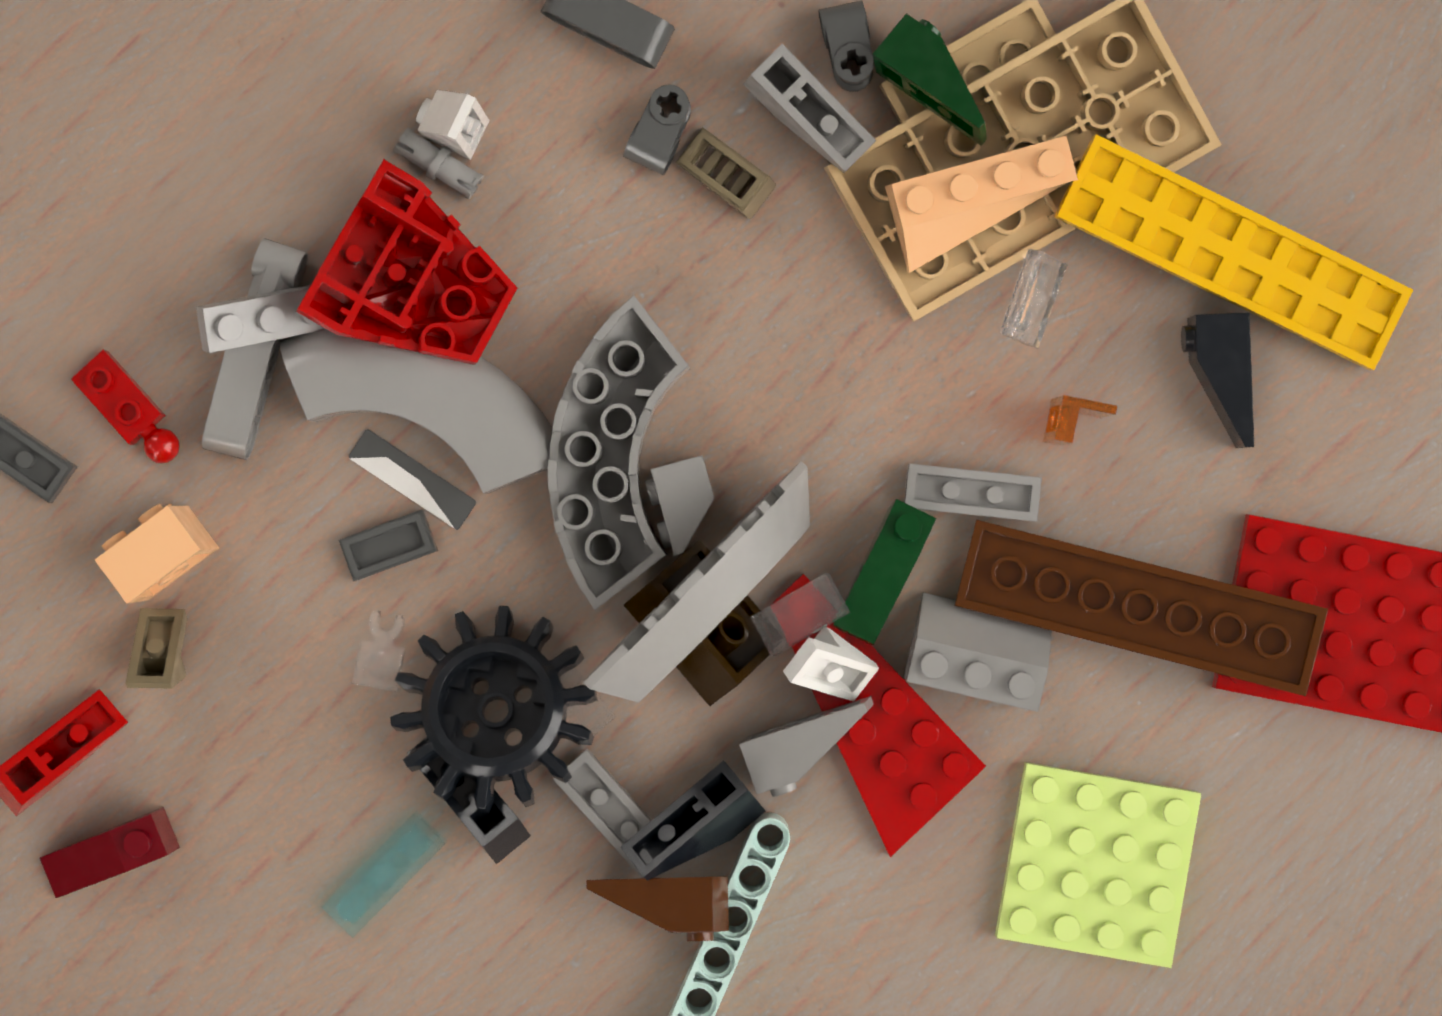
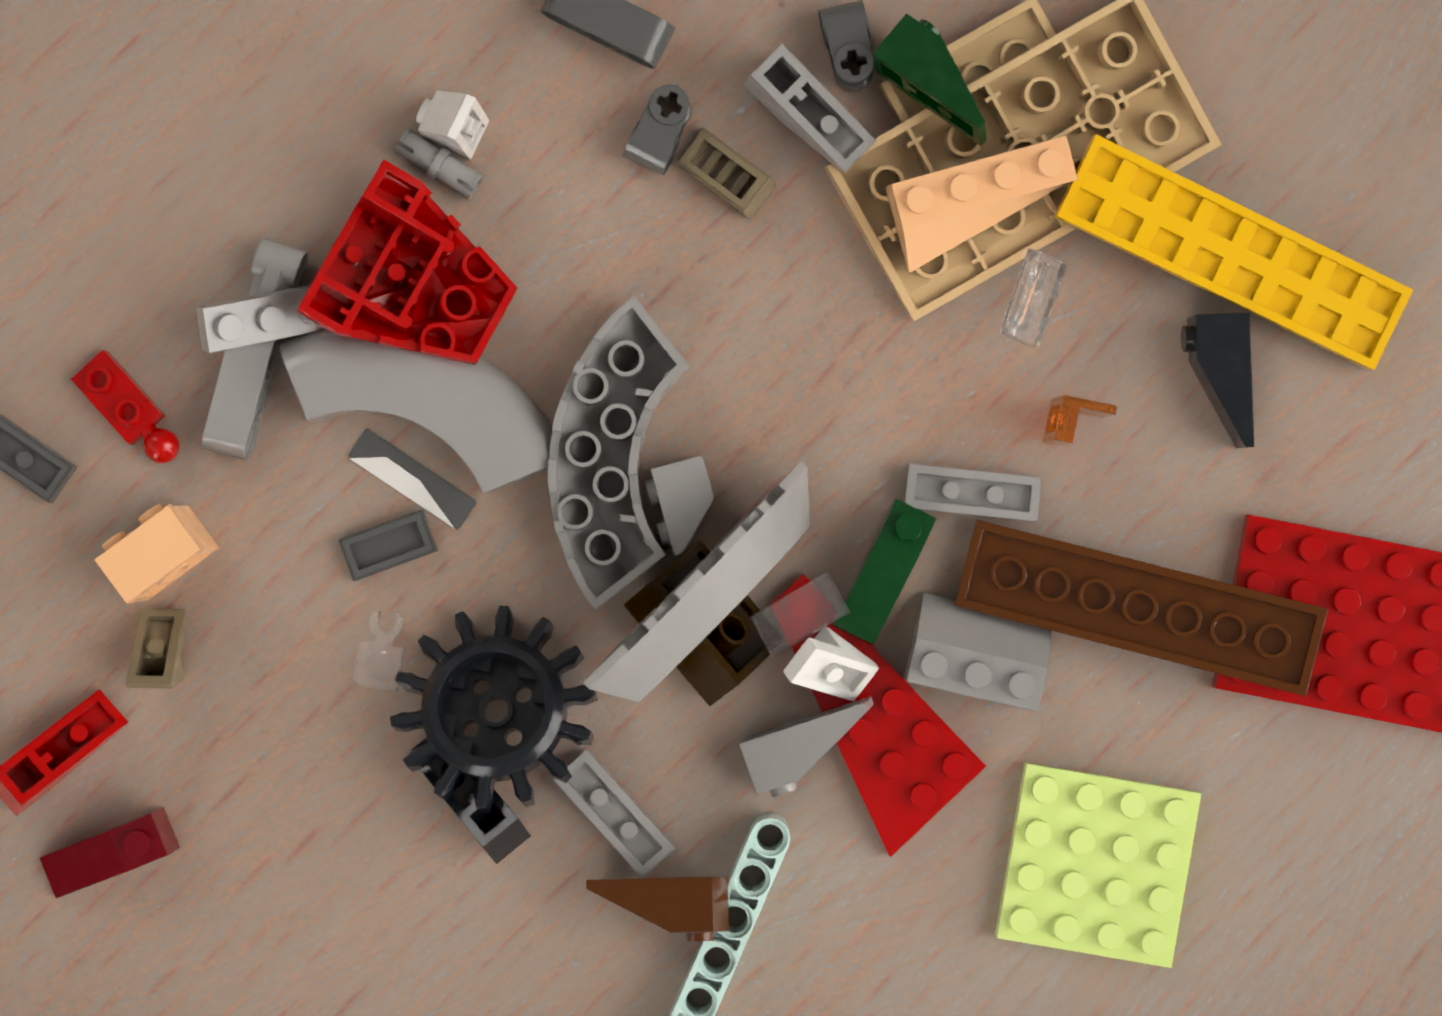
clear light blue plate [322,810,447,938] -> none
black slope [621,760,766,881] -> none

